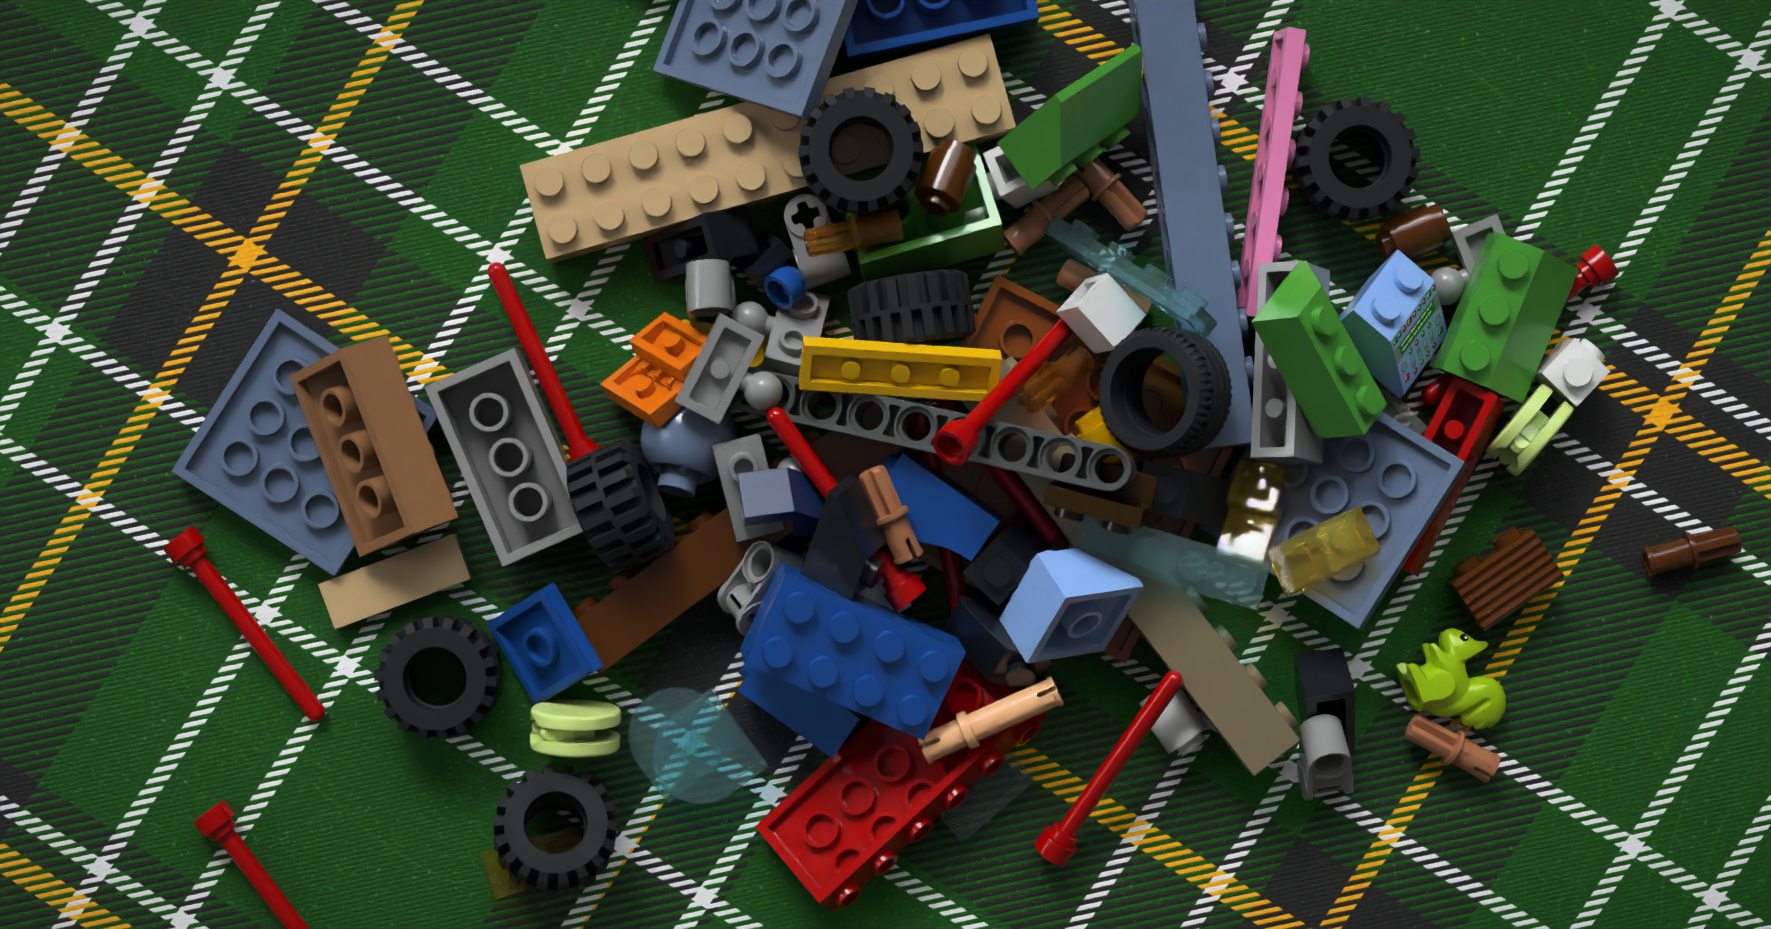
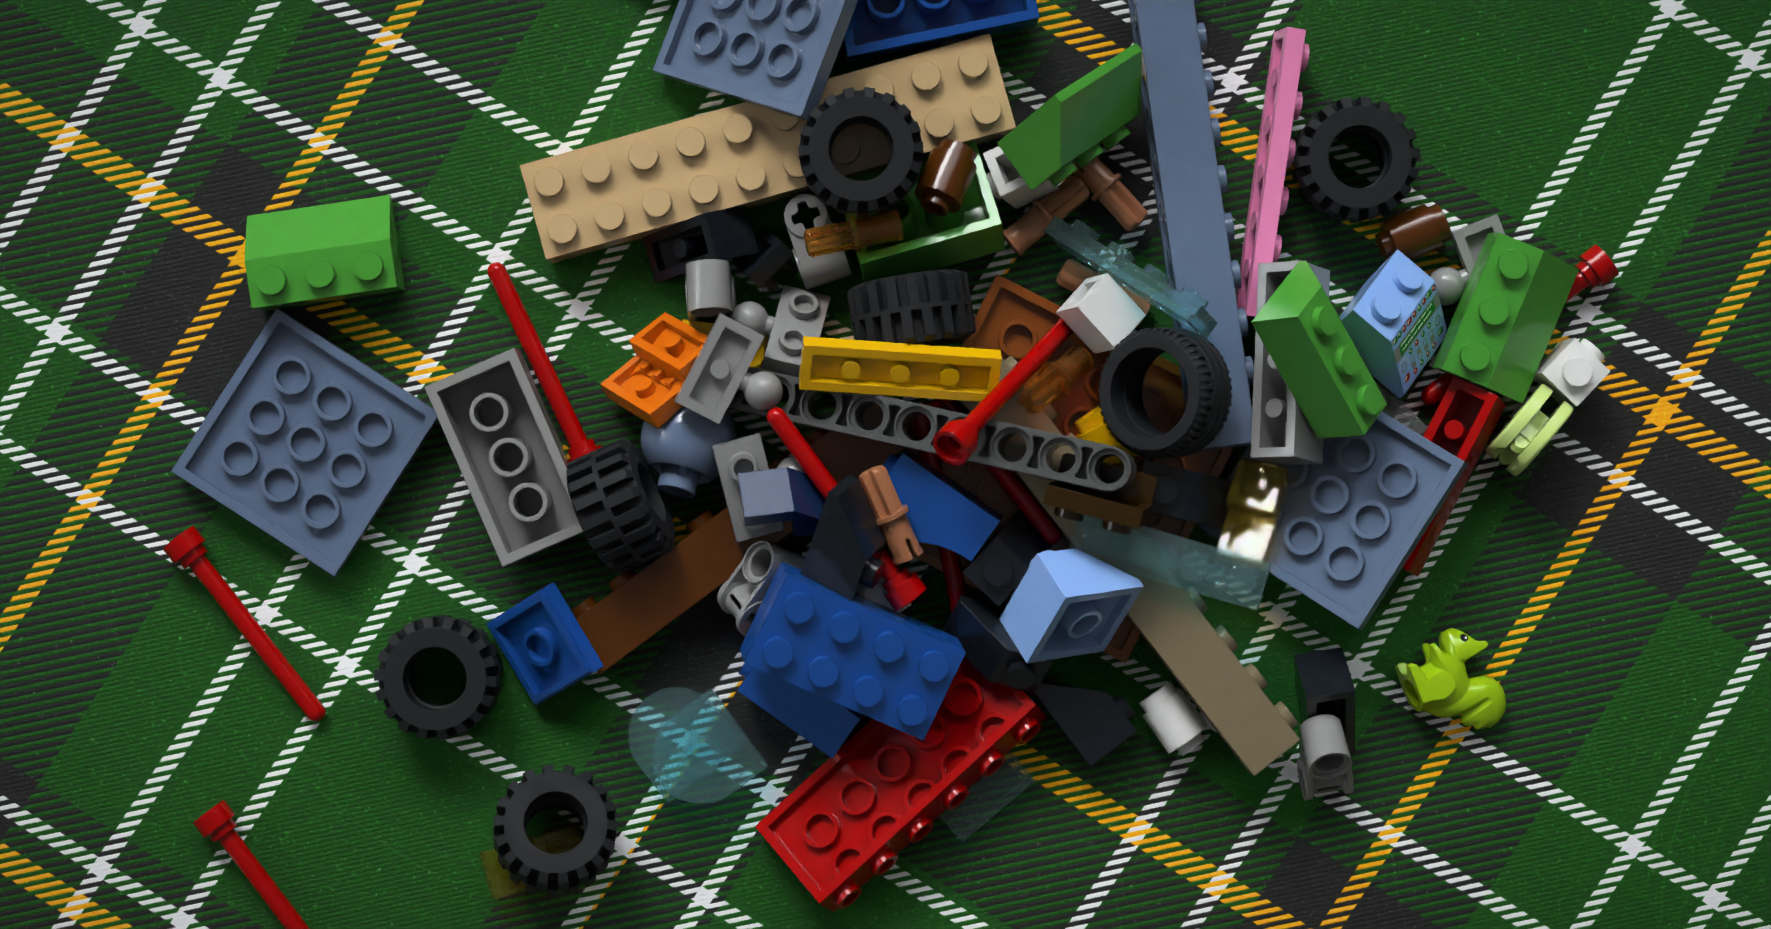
medium nougat slope [289,335,458,557] -> none
tan tile [318,533,473,629] -> none
yellowish green head [530,699,621,758] -> none
blue hinge [763,266,806,310] -> none
light nougat pin [917,676,1064,764] -> none
red piece [1034,671,1183,866] -> none
clear yellow slope [1266,506,1381,597] -> none
nougat axle [1405,715,1501,783] -> none
reddish brown brick [1445,526,1565,632] -> none
reddish brown axle [1641,527,1742,577] -> none
none -> bright green slope [244,195,406,312]
none -> black slope [1035,681,1137,766]

